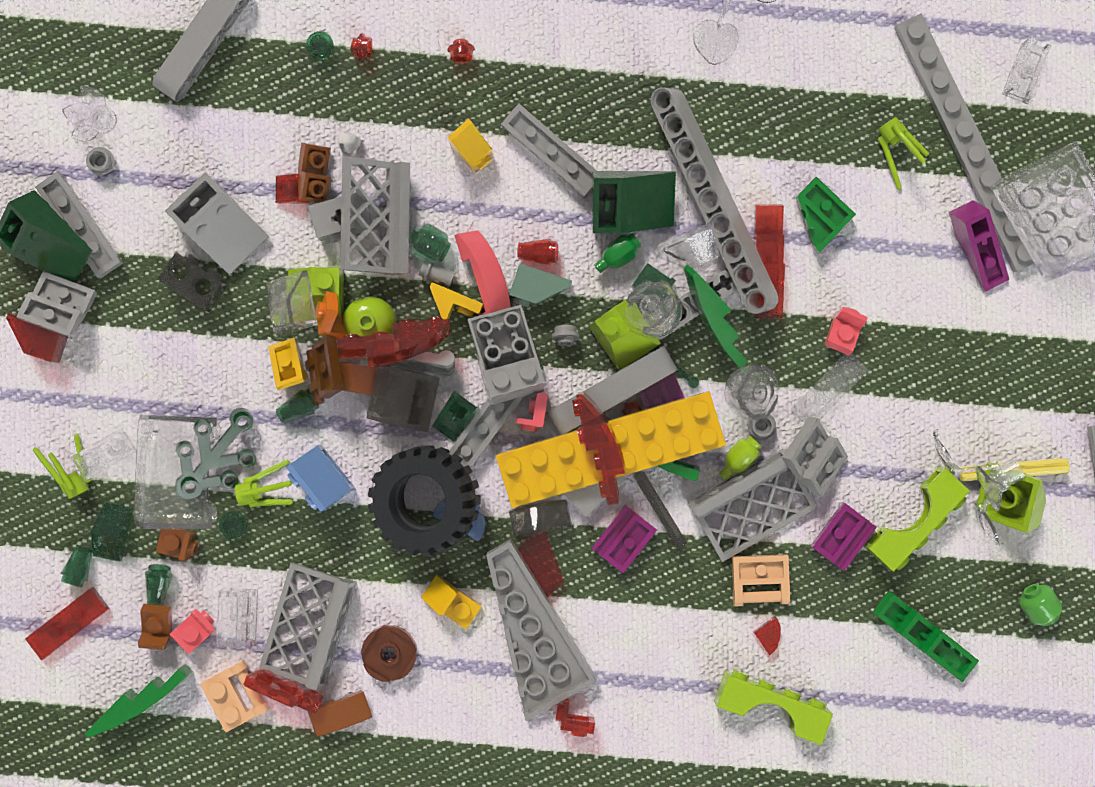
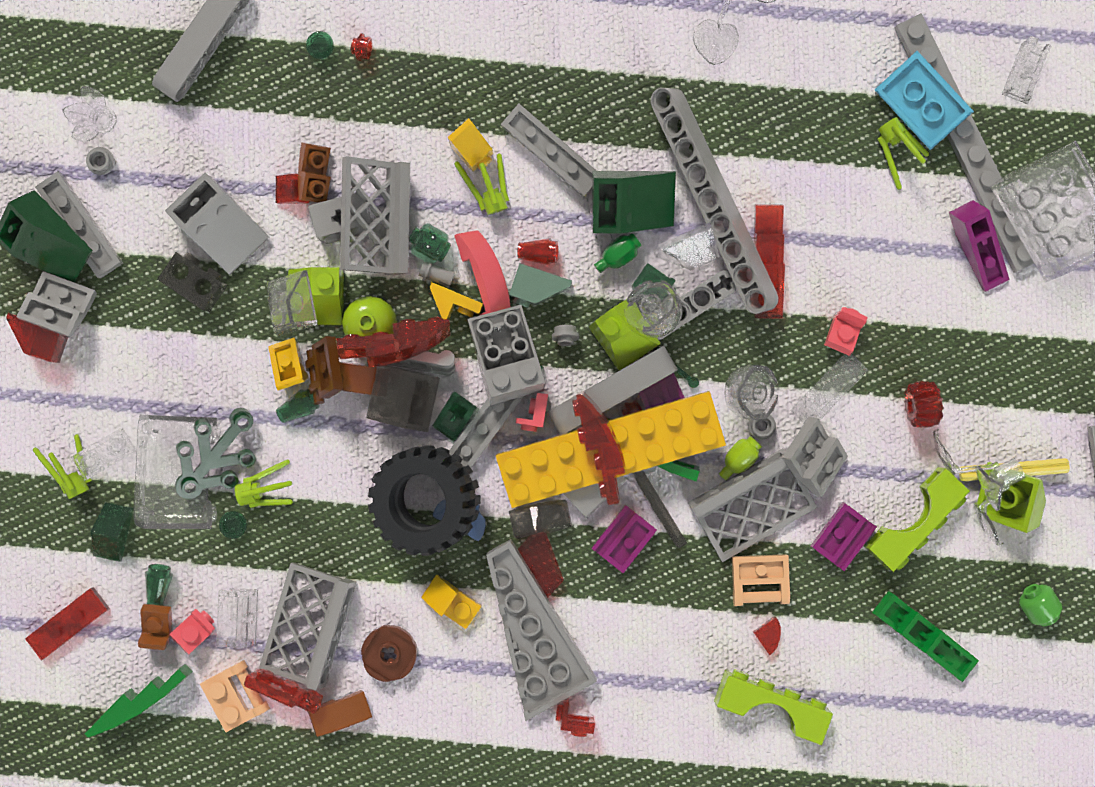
clear green cone [60,545,93,587] -> none
dark orange bracket [156,525,199,562] -> none
medium blue slope [286,445,355,512] -> none
orange bracket [315,291,347,339] -> none
white hinge [338,131,362,153] -> none
clear red plate [447,39,475,63] -> none
green slope [683,264,748,369] -> none
green wing [796,176,856,254] -> none
none -> lime plant [454,153,510,215]
none -> medium azure tile [875,51,974,150]
none -> clear red gear [904,381,944,428]

